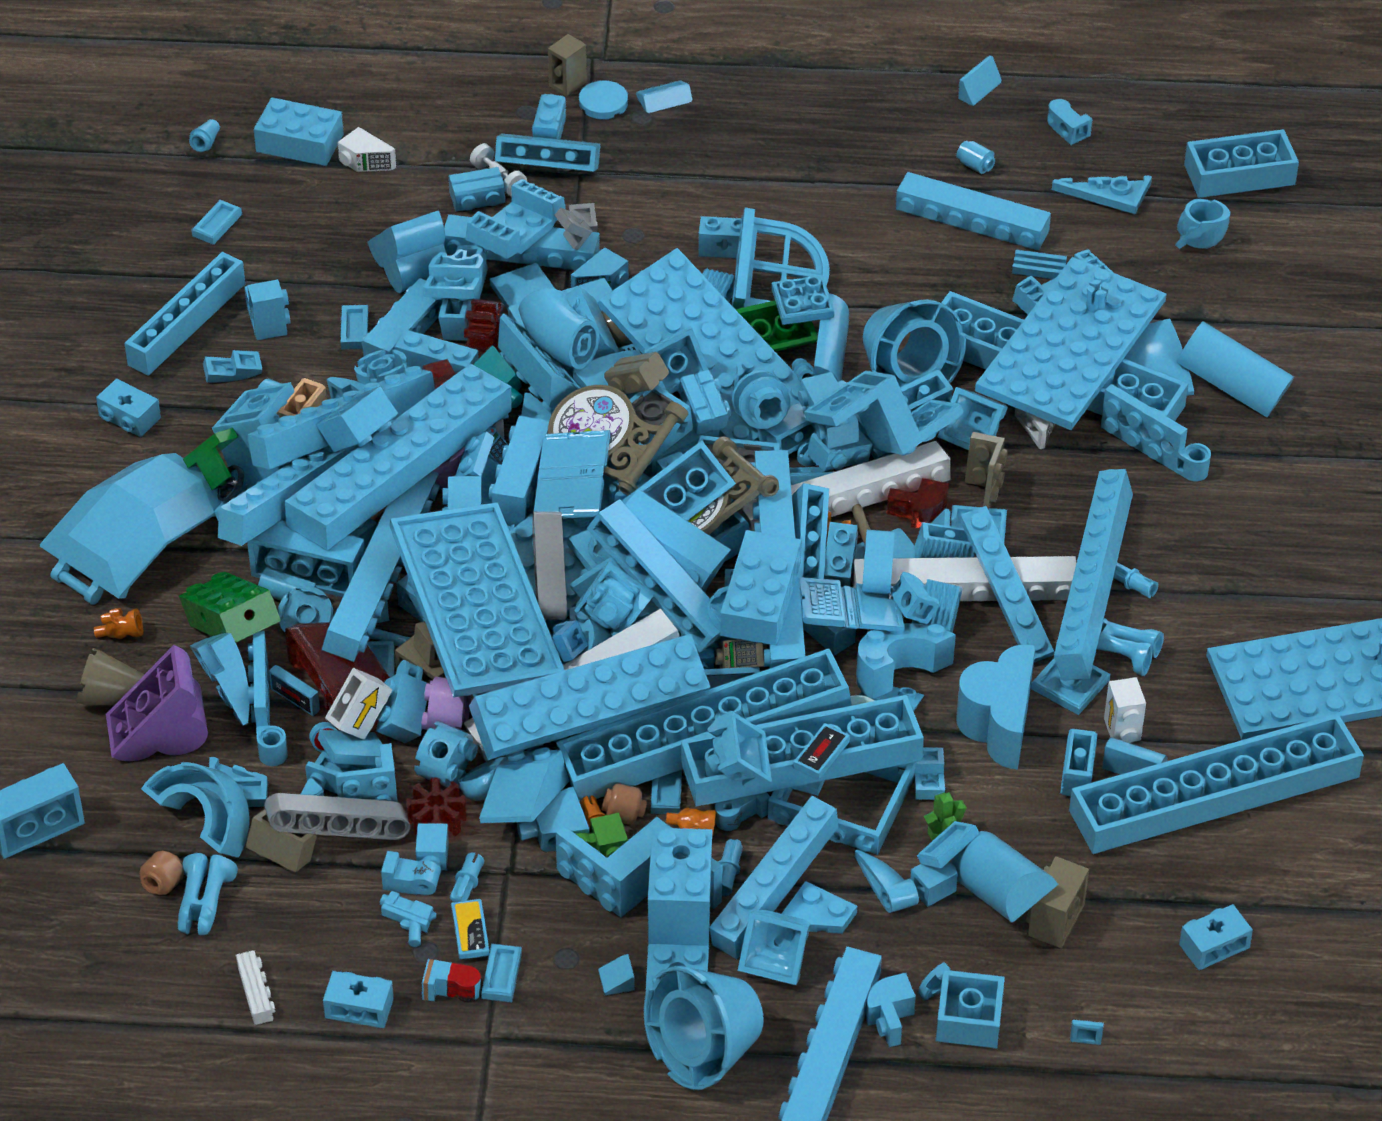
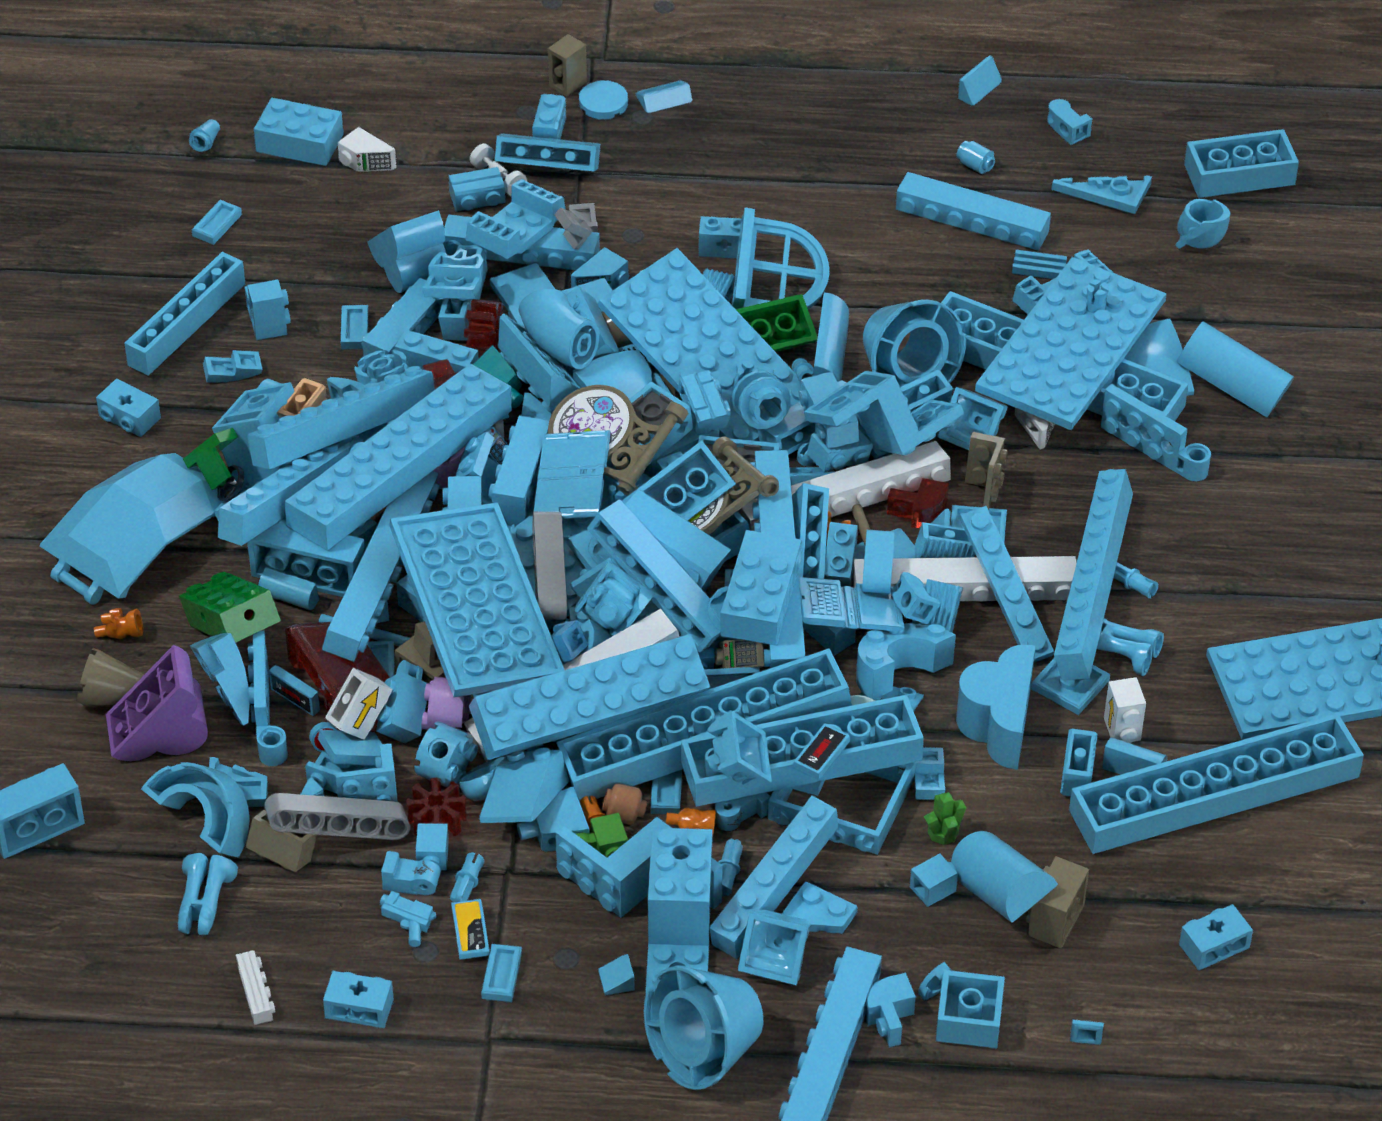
nougat head [139,851,184,895] -> none
medium azure tile [278,586,334,643] -> none
medium azure brick [316,386,398,452] -> none
leg [422,959,481,1002] -> none
dark tan brick [604,352,669,394] -> none
medium azure slope [643,327,708,394] -> none
medium azure tile [772,275,834,325] -> none
medium azure piece [855,850,919,913] -> none
medium azure tile [917,821,979,868] -> none

